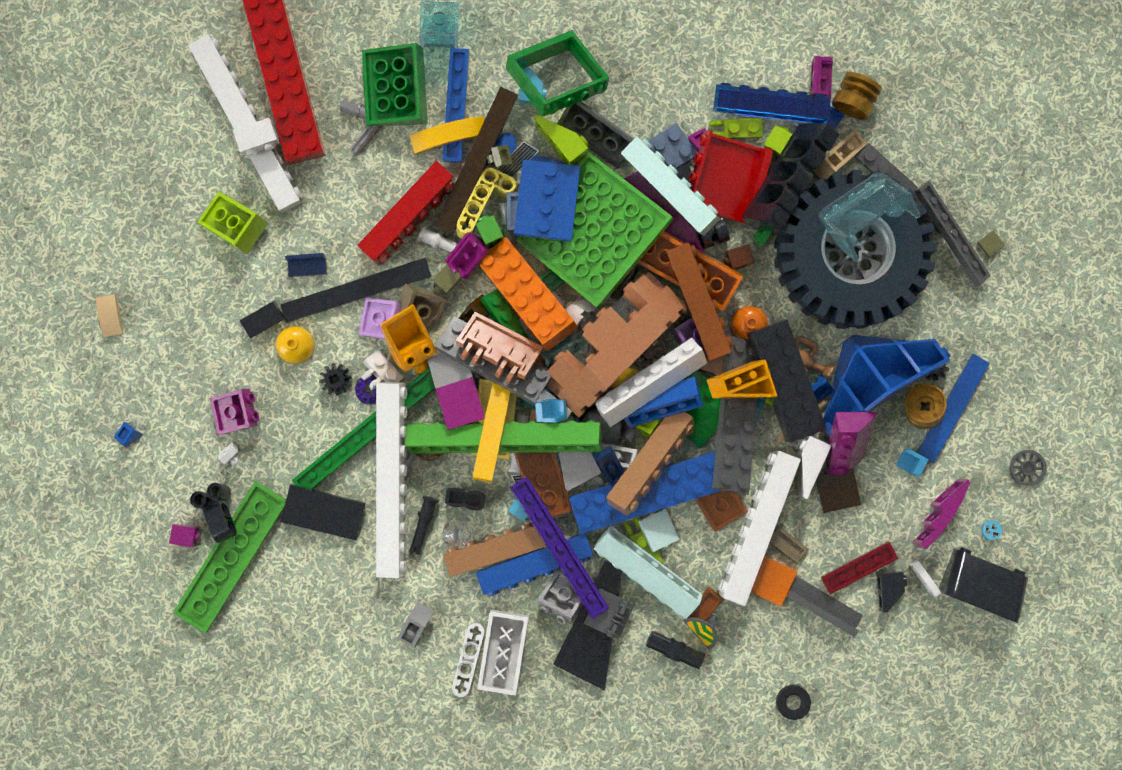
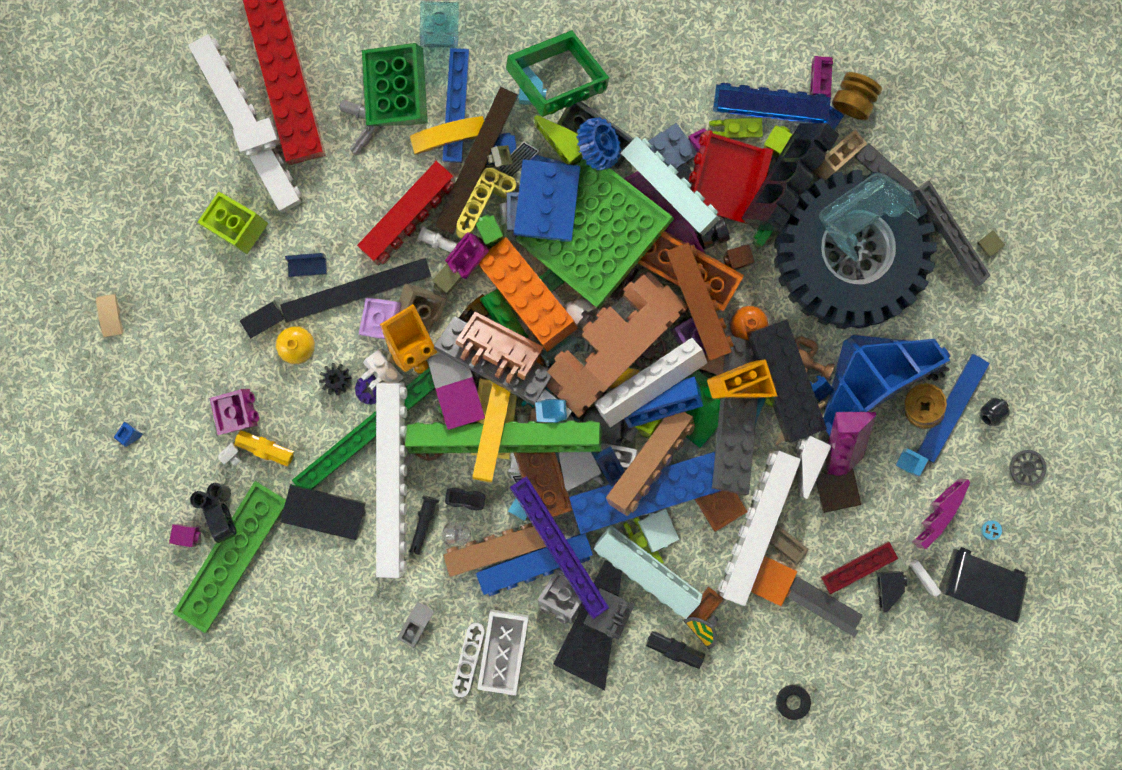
none -> yellow piece [234,430,295,467]
none -> blue gear [576,117,621,170]
none -> black head [980,398,1010,426]

